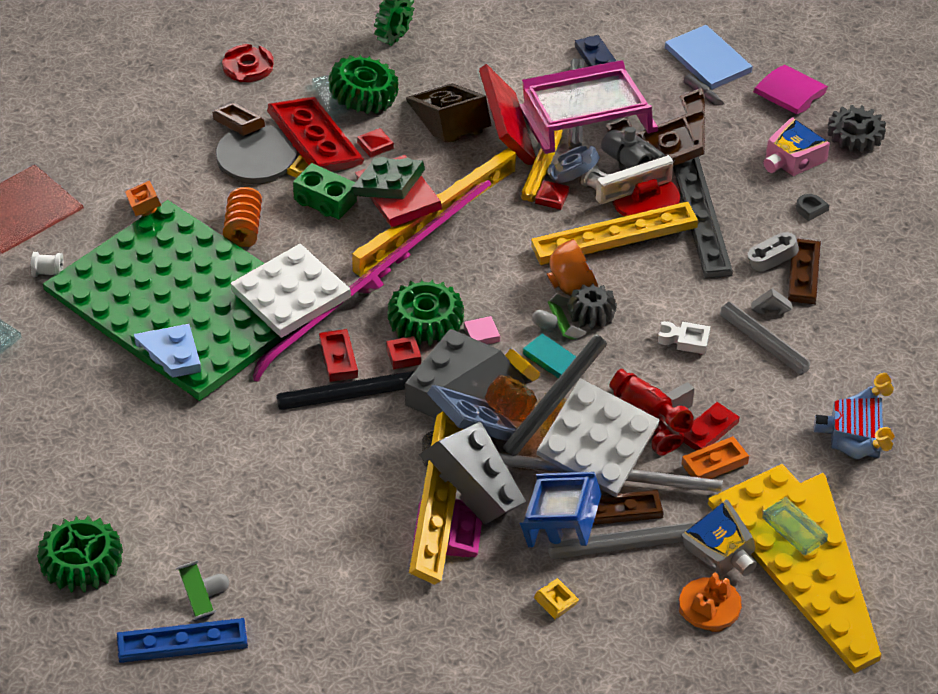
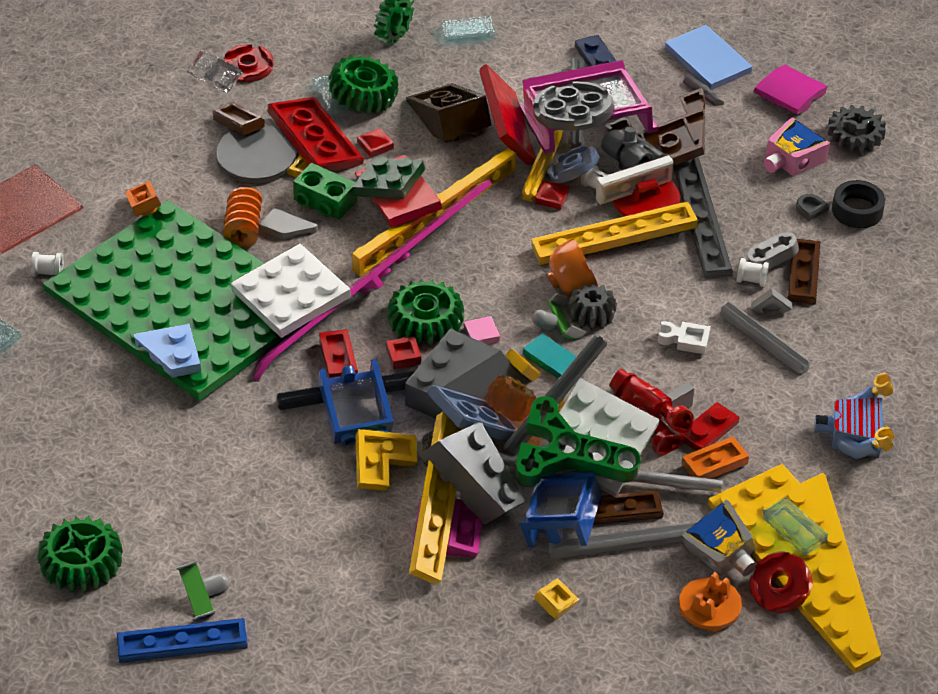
none -> clear slope [186,50,243,93]
none -> light grey tile [260,208,318,240]
none -> window [318,359,394,446]
none -> yellow plate [355,429,418,491]
none -> clear light blue tile [441,16,495,43]
none -> green beam [515,396,641,487]
none -> dark grey tile [533,81,614,131]
none -> white bush [737,258,769,287]
none -> red tile [749,551,813,614]
none -> black tyre [832,180,886,229]

